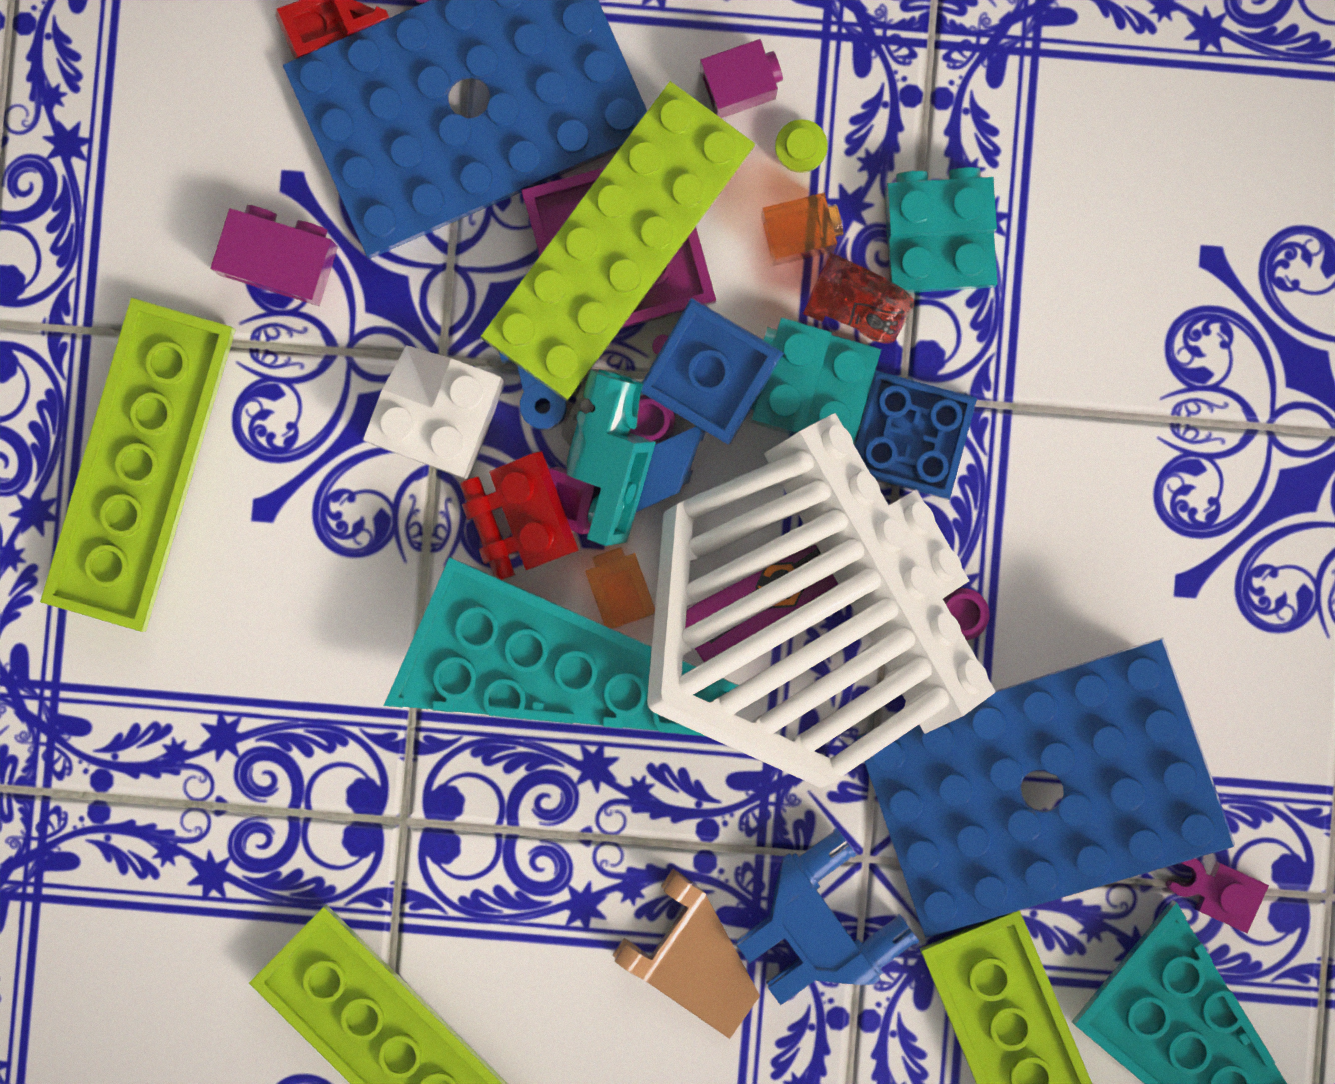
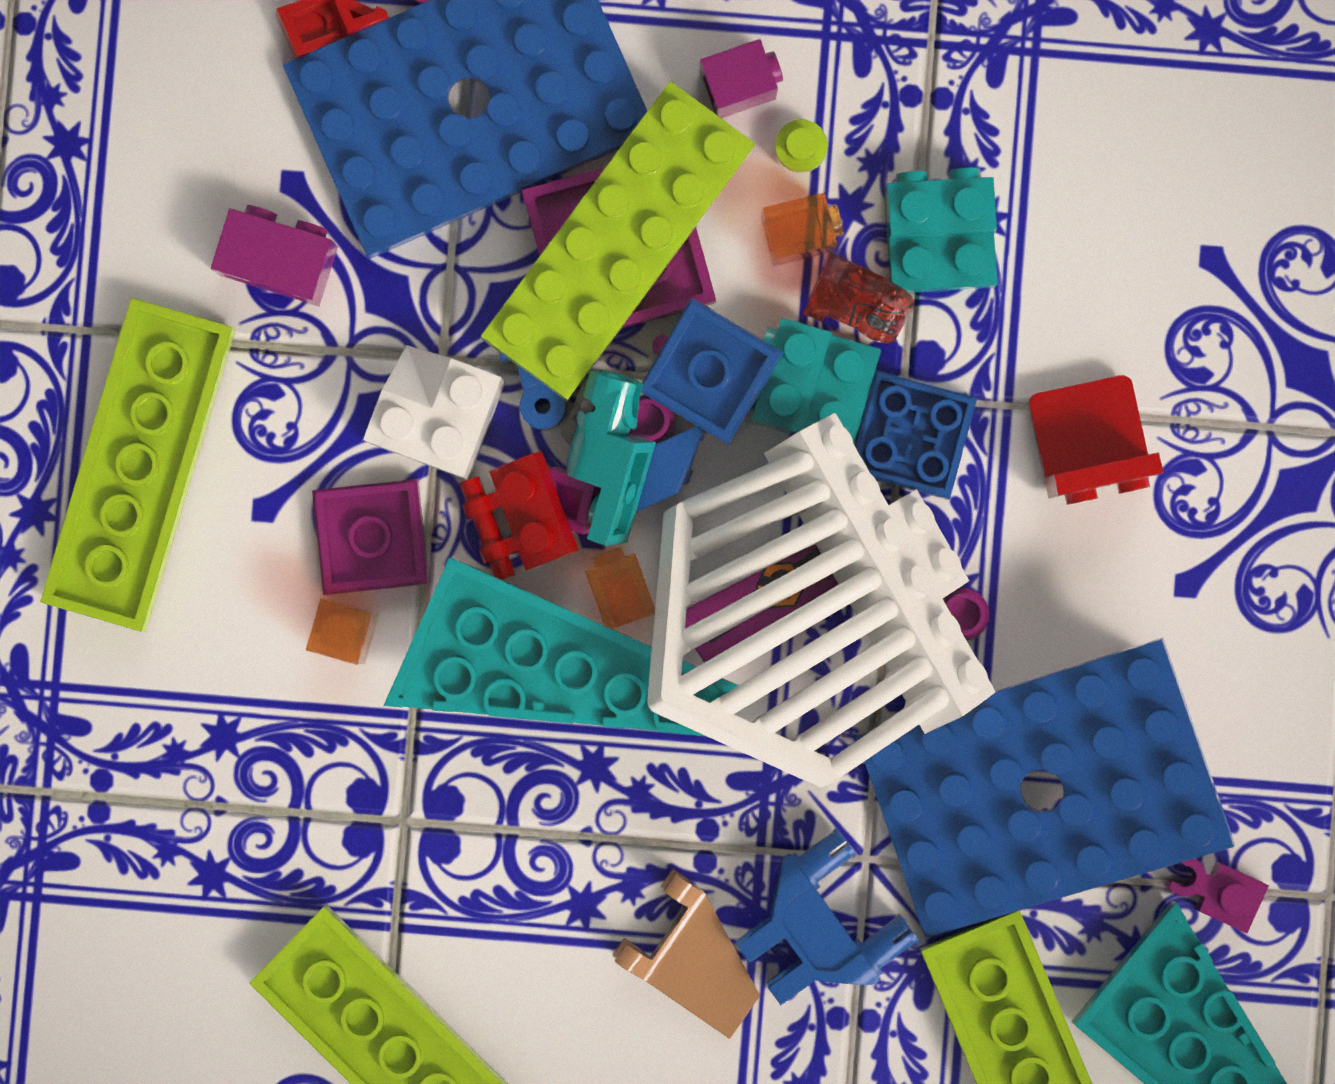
none -> clear orange brick [306,598,379,665]
none -> magenta tile [312,479,430,595]
none -> red bracket [1028,375,1164,505]

